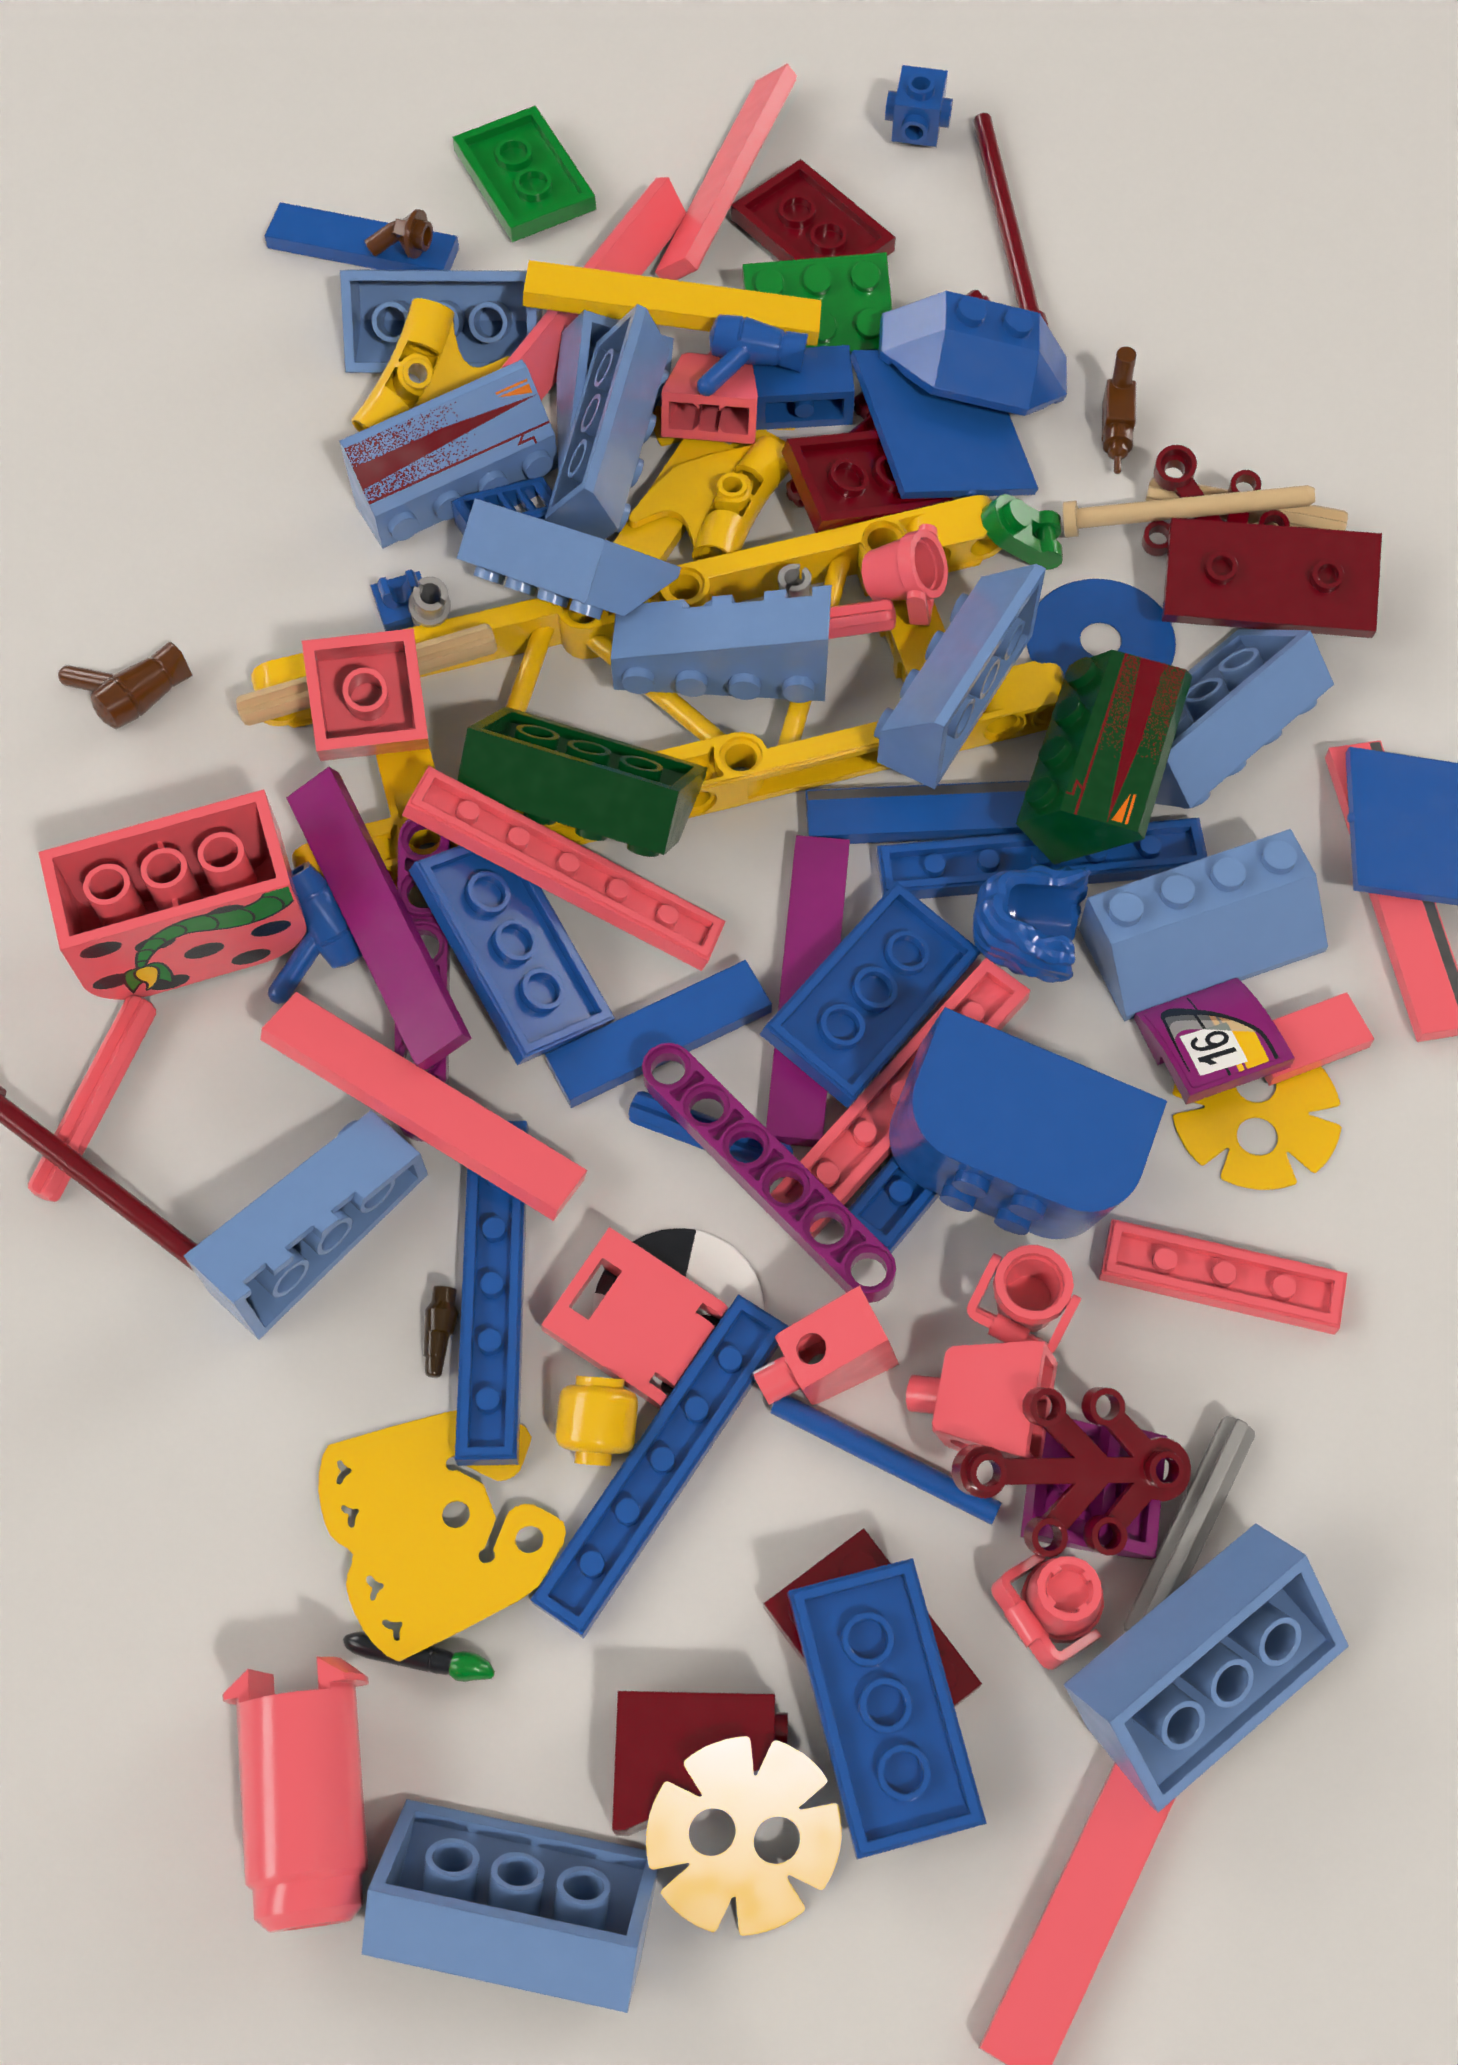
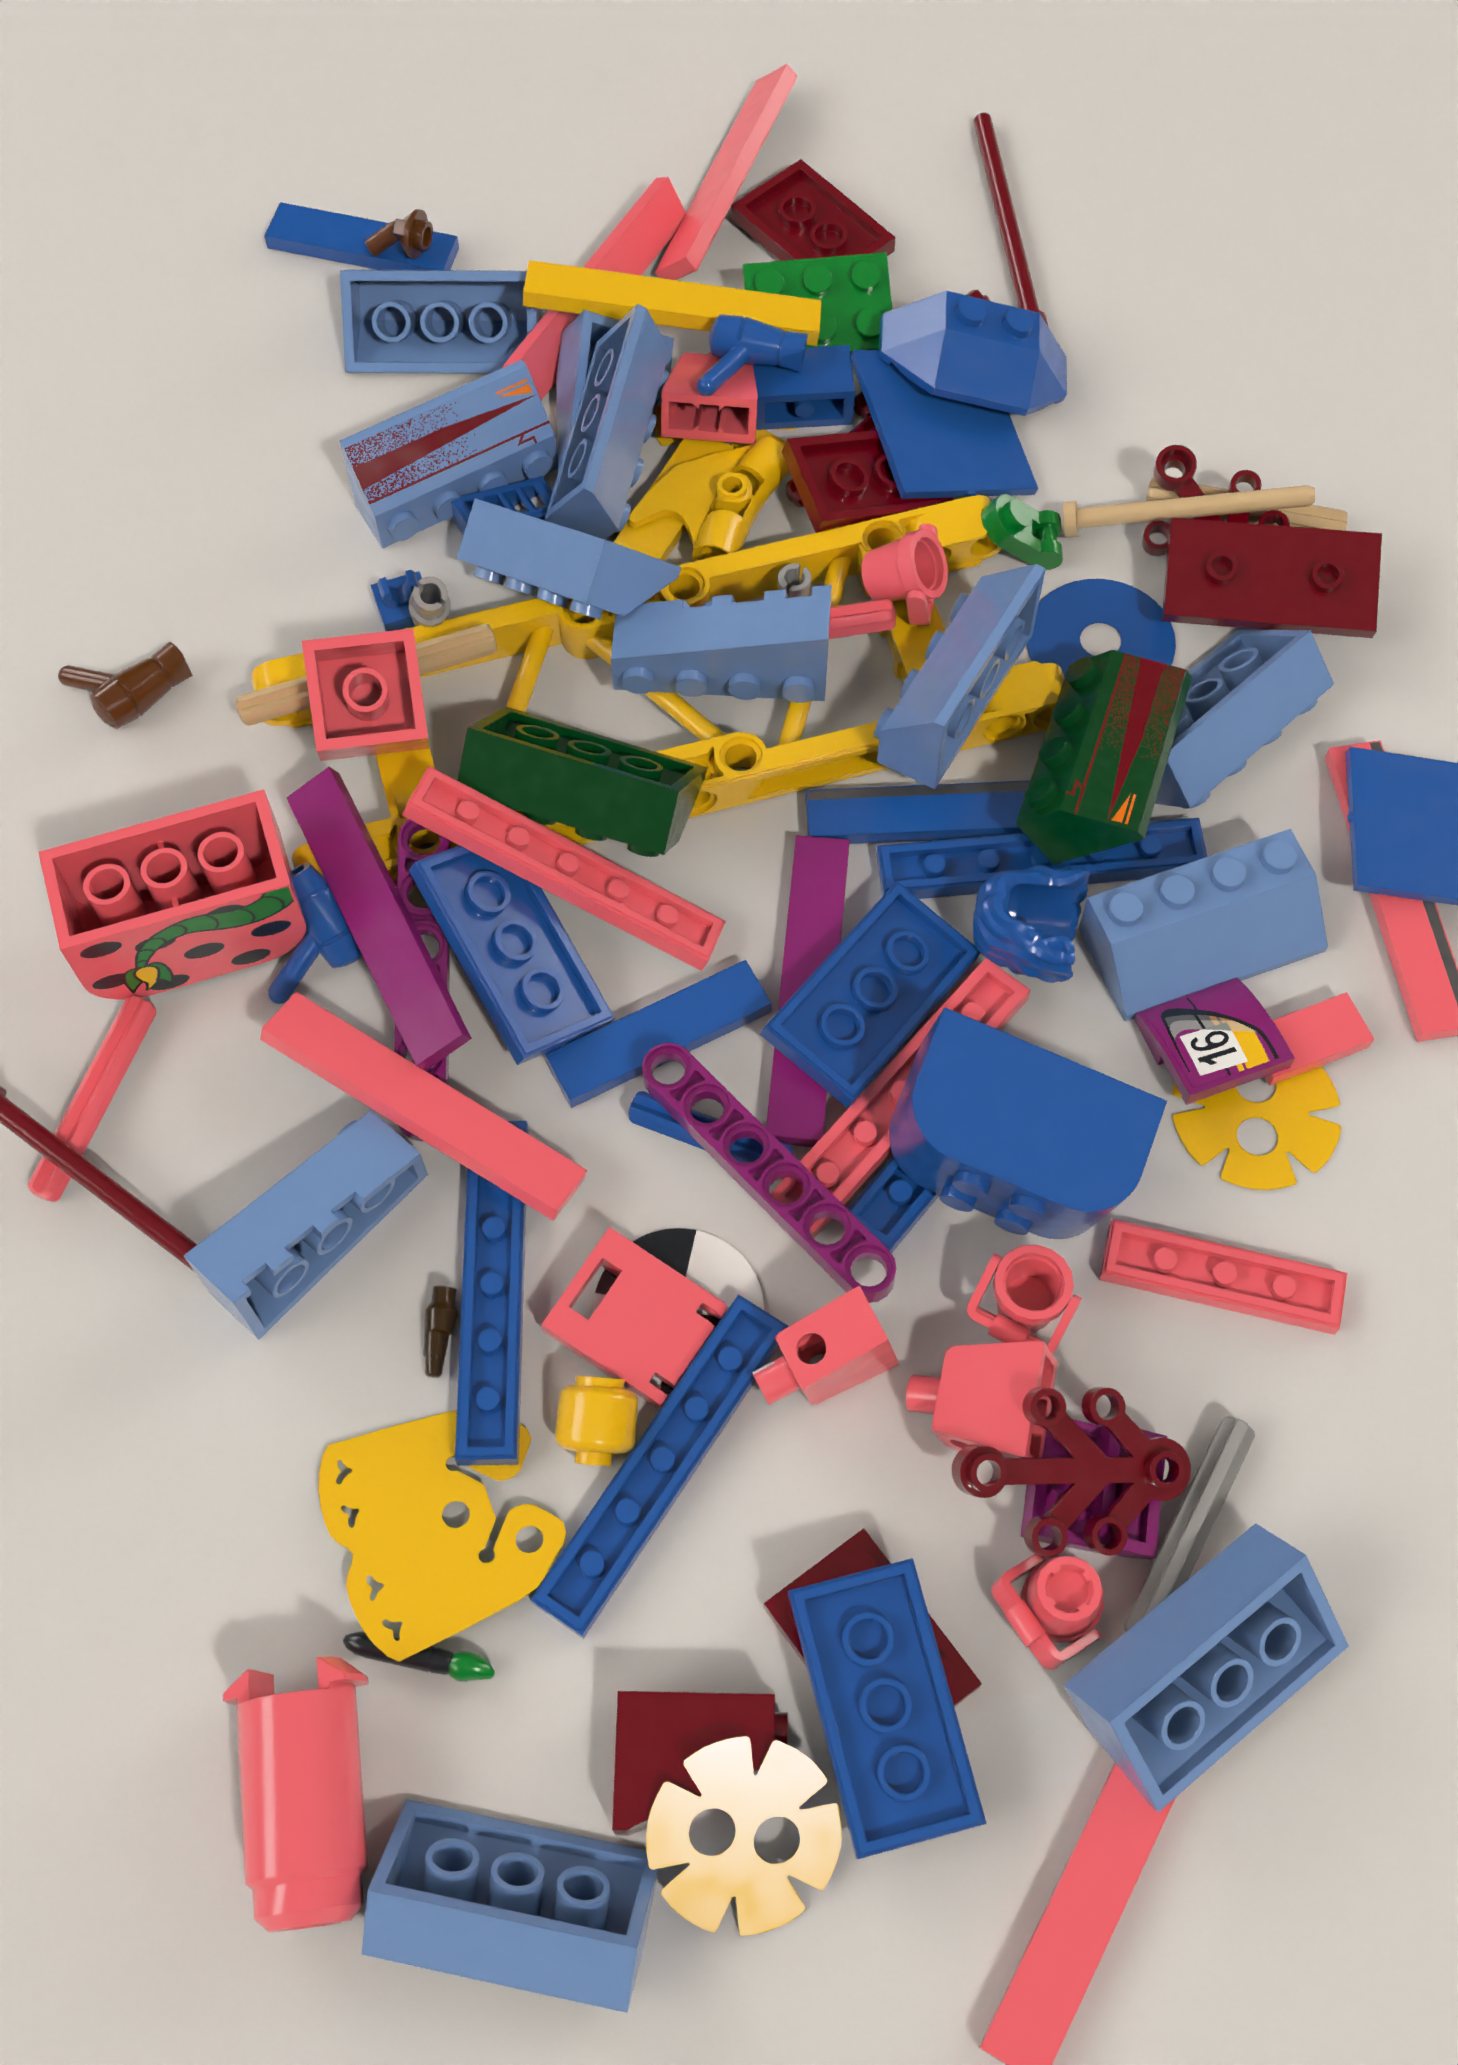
yellow pin [351,298,510,432] -> none
green plate [452,105,597,243] -> none
blue bar [770,1395,1002,1525] -> none
blue brick [885,65,953,147] -> none
reddish brown piece [1102,347,1137,474] -> none

